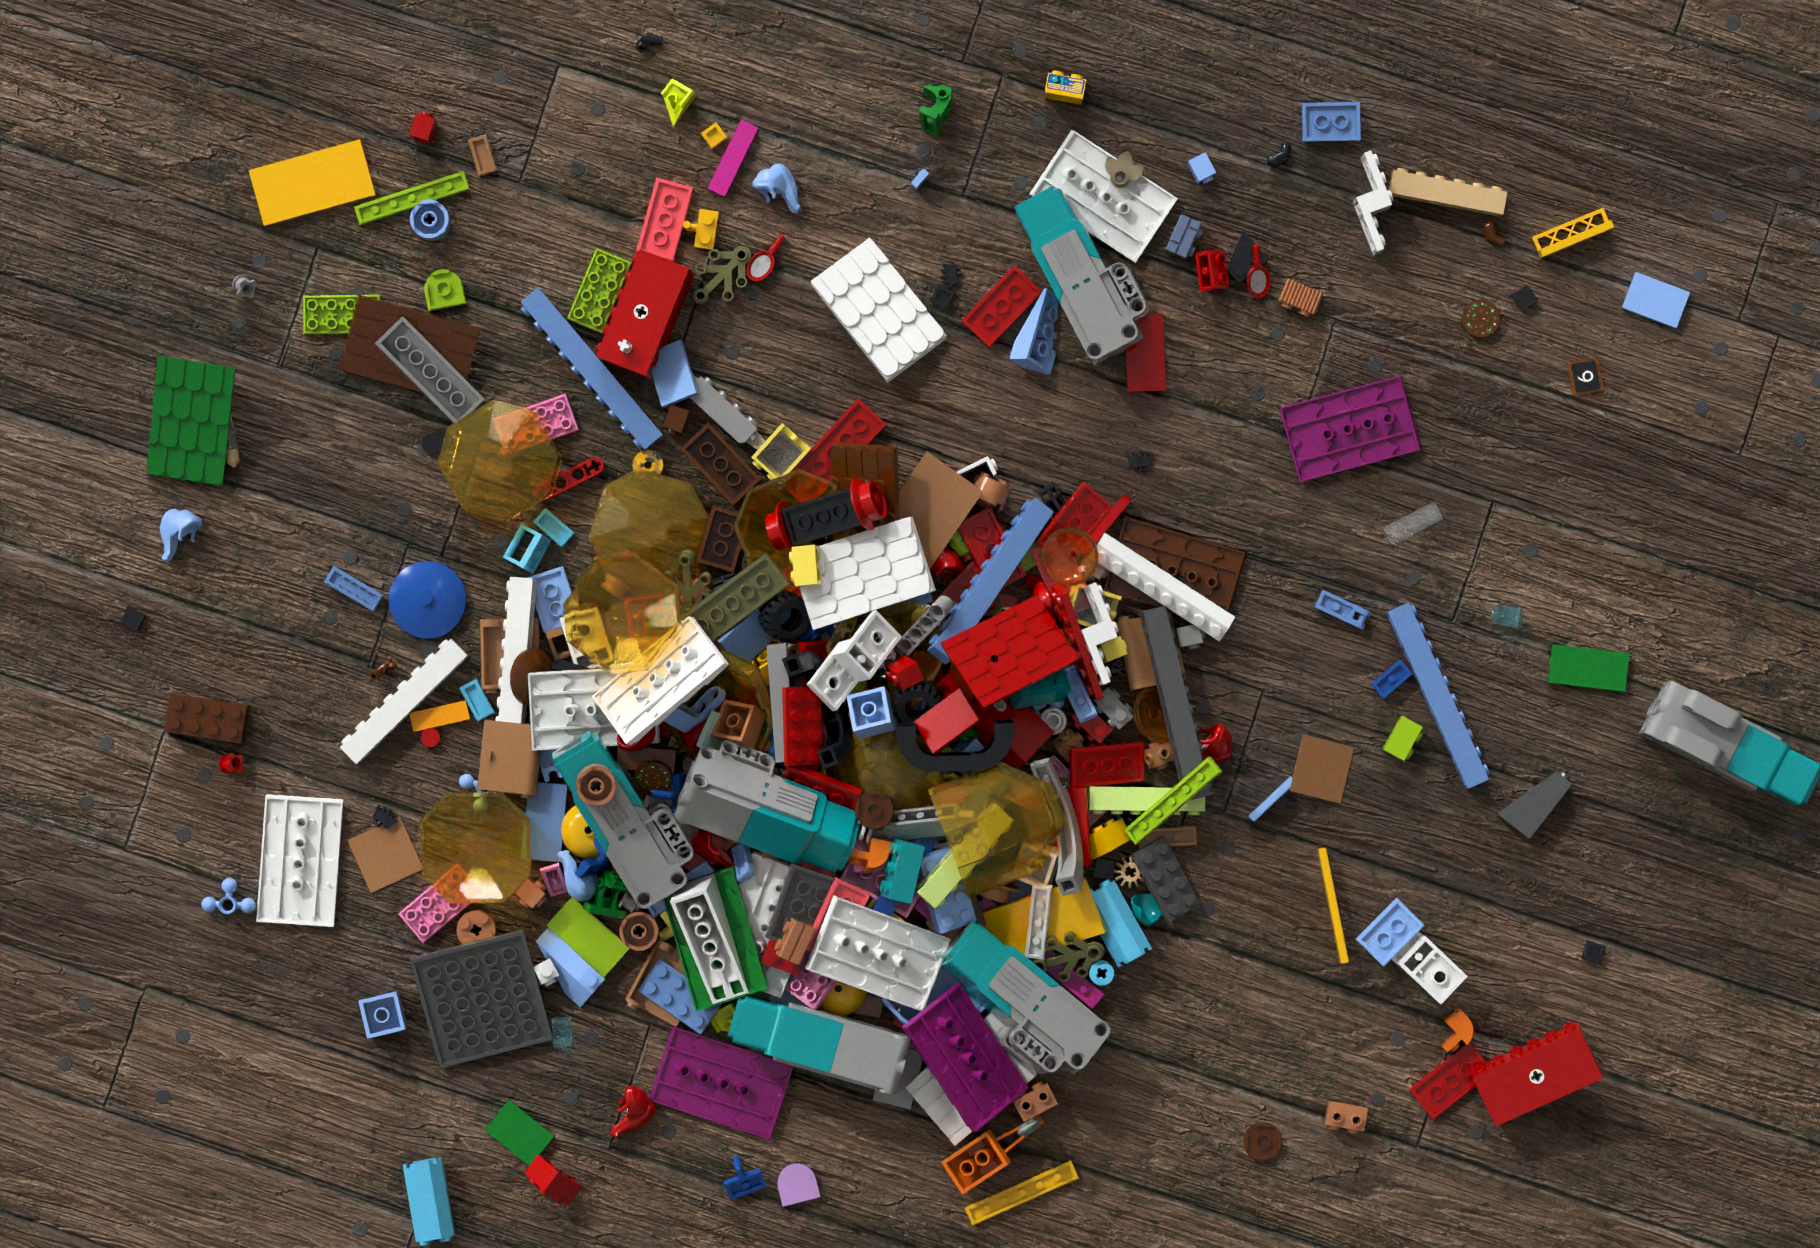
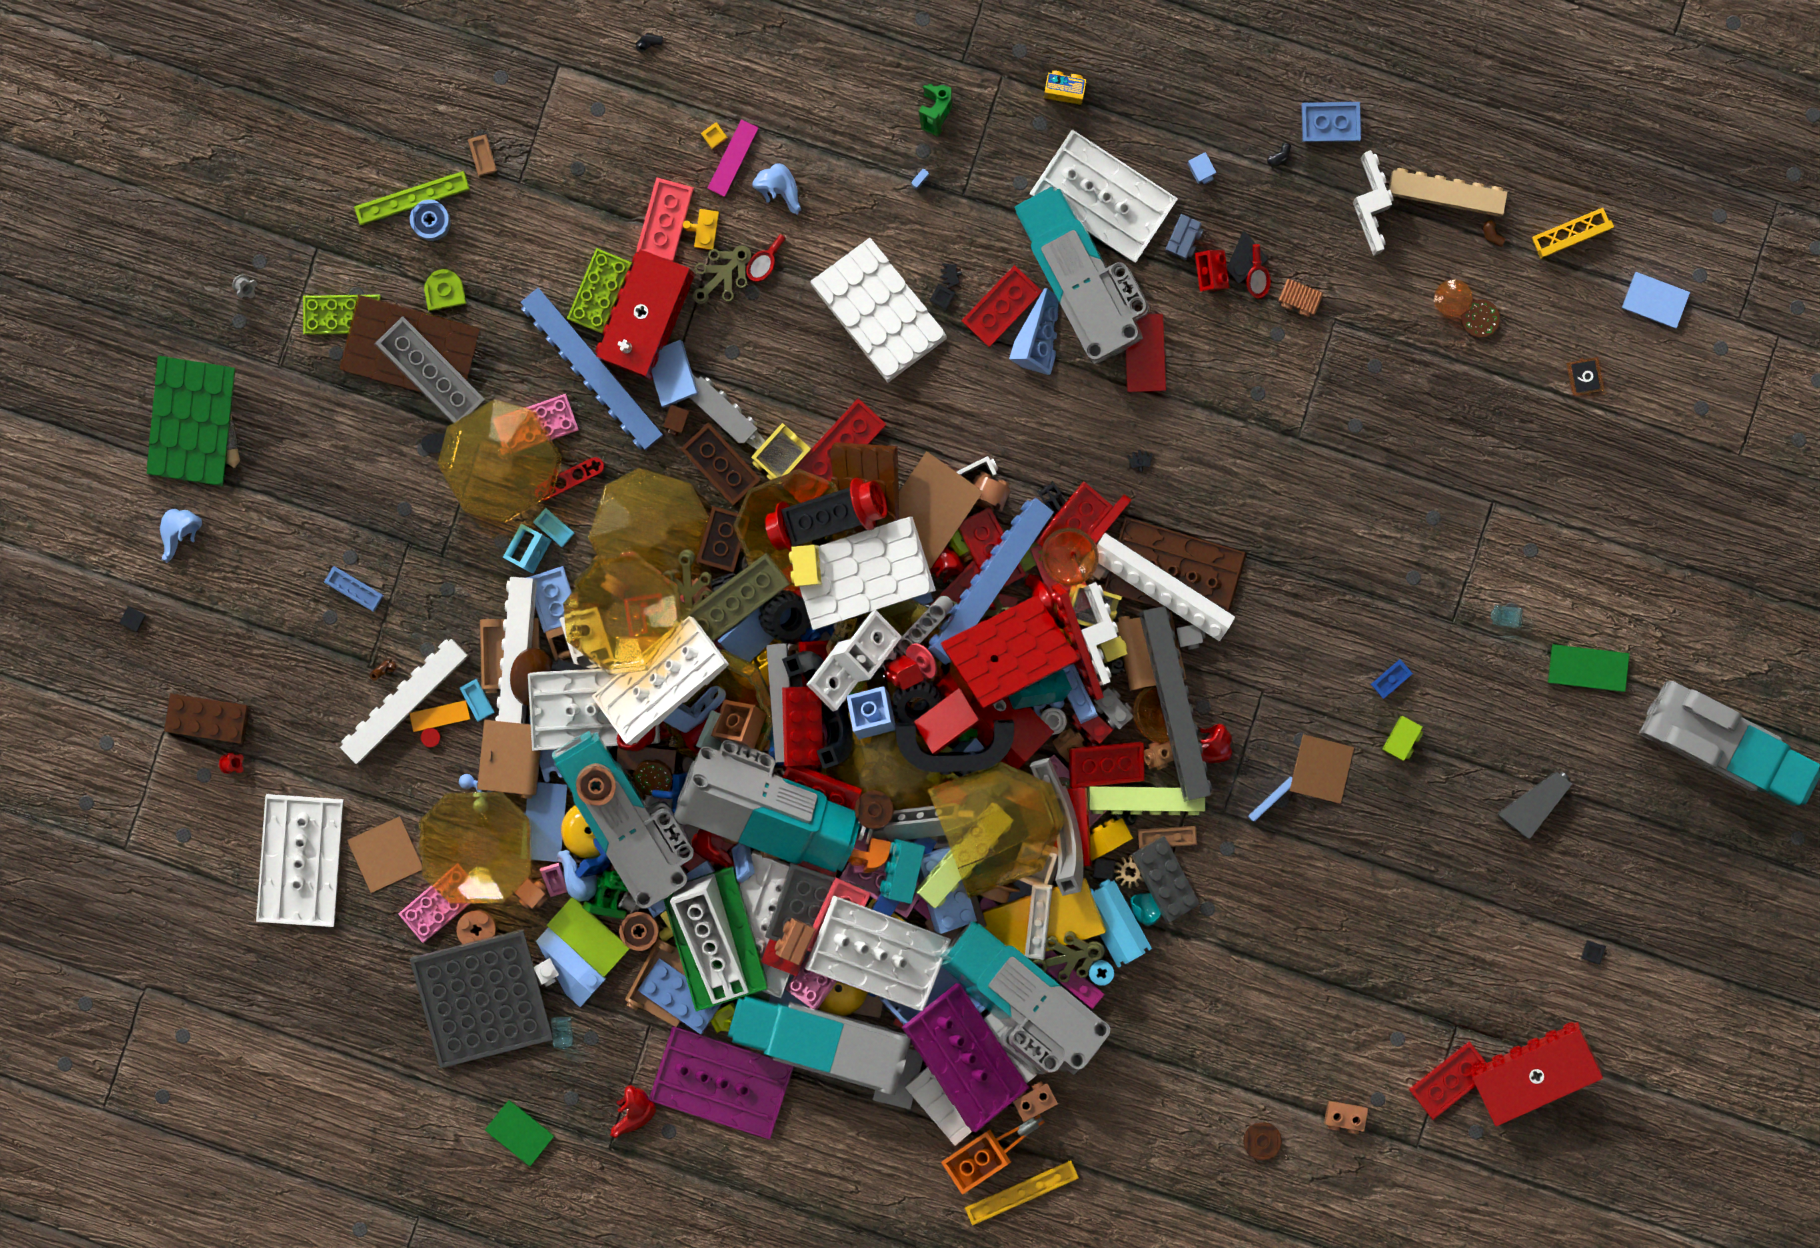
light blue piece [201,878,256,914] -> none
yellow tile [249,139,376,227] -> none
light blue brick [358,991,408,1039] -> none
black piece [372,805,398,829] -> none
blue dish [389,561,467,639] -> none
medium azure brick [403,1157,456,1246] -> none
red brick [409,111,439,146] -> none
red brick [524,1154,582,1205] -> none
piece [632,450,664,481] -> none
neon yellow slope [661,79,696,127] -> none
blue plate [723,1155,767,1200] -> none
lavender tile [777,1163,821,1207] -> none
dark tan plate [1105,151,1144,188] -> none
lime tile [1124,757,1222,845] -> none
magenta piece [1279,376,1422,482] -> none
medium blue plate [1314,590,1371,630] -> none
yellow tile [1317,848,1349,964] -> none
light blue tile [1356,898,1425,967] -> none
clear brick [1381,502,1443,546] -> none
medium blue brick [1386,603,1490,789] -> none
white bracket [1391,932,1468,1005] -> none
orange brick [1440,1008,1473,1052] -> none
black tile [1511,285,1538,312] -> none
none -> coral dish [906,644,937,679]
none -> clear orange dish [1434,279,1473,317]

